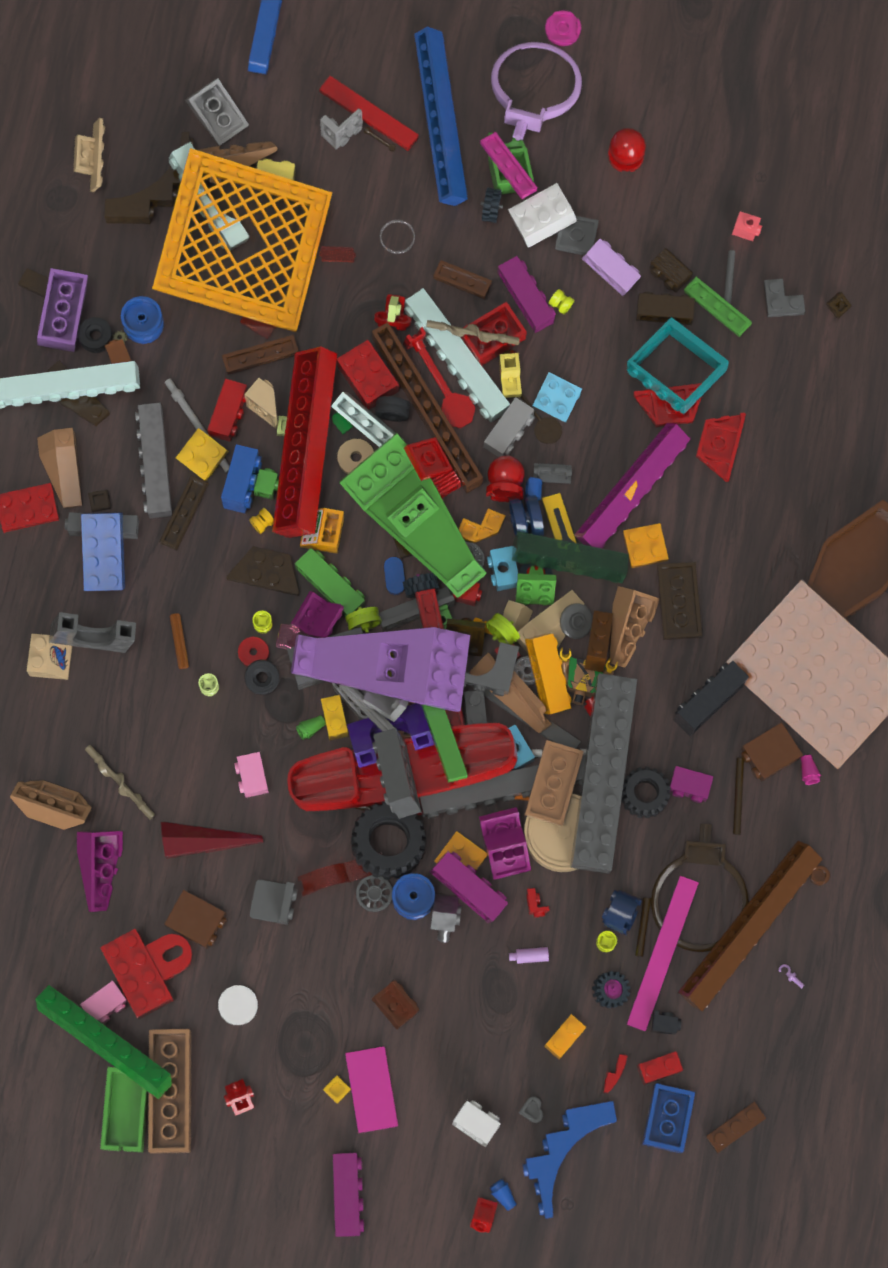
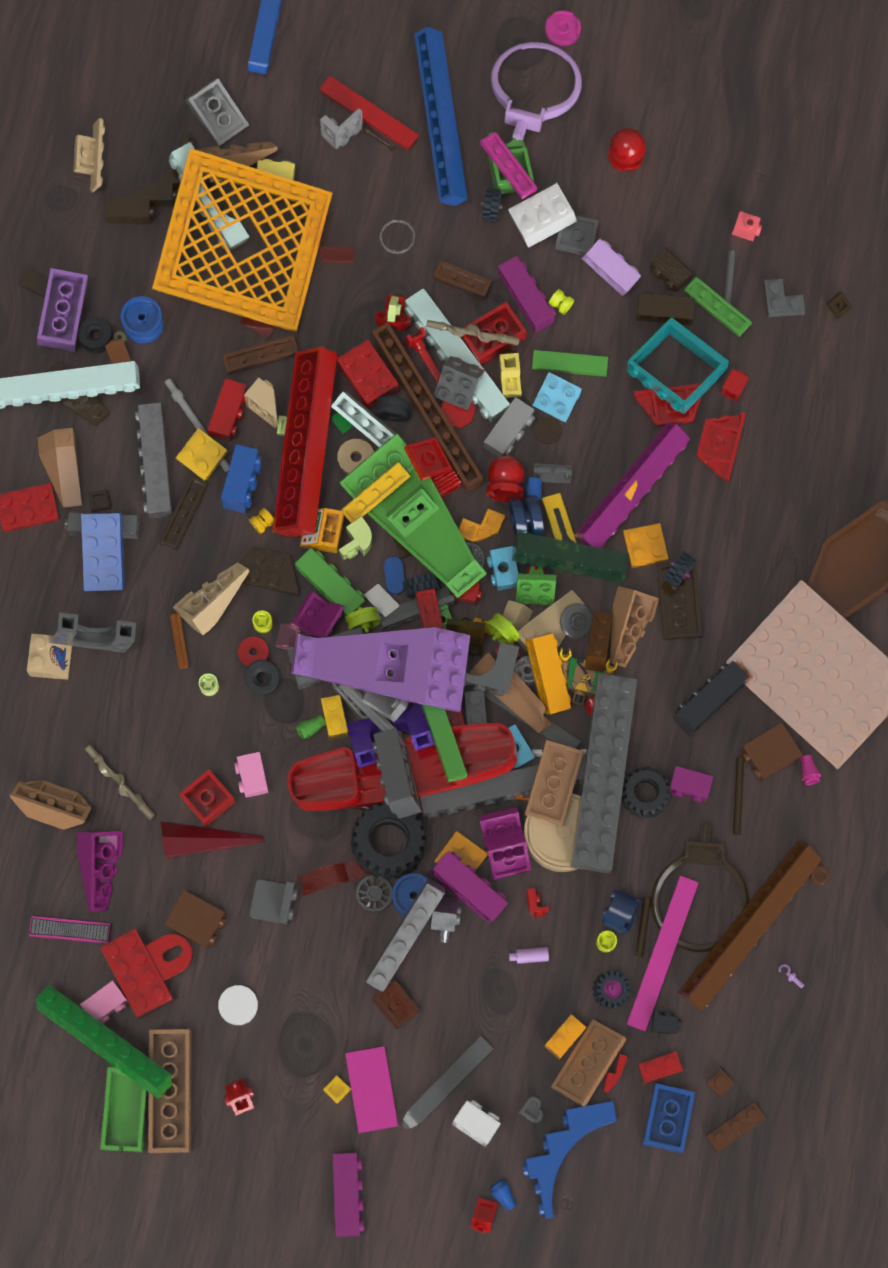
bright green brick [254,468,279,500] -> none
none -> tile [29,916,111,944]
none -> tan wedge [173,563,249,635]
none -> red brick [179,770,236,827]
none -> yellowish green brick [339,517,372,560]
none -> yellow tile [341,461,411,523]
none -> white sticker [364,584,399,617]
none -> flat silver brick [366,877,445,992]
none -> dark grey piece [402,1036,494,1129]
none -> dark grey bracket [434,356,485,410]
none -> bright green tile [532,350,608,377]
none -> medium nougat plate [551,1020,626,1107]
none -> black wheel [664,552,697,588]
none -> reddish brown plate [706,1069,735,1097]
none -> red brick [720,369,749,402]

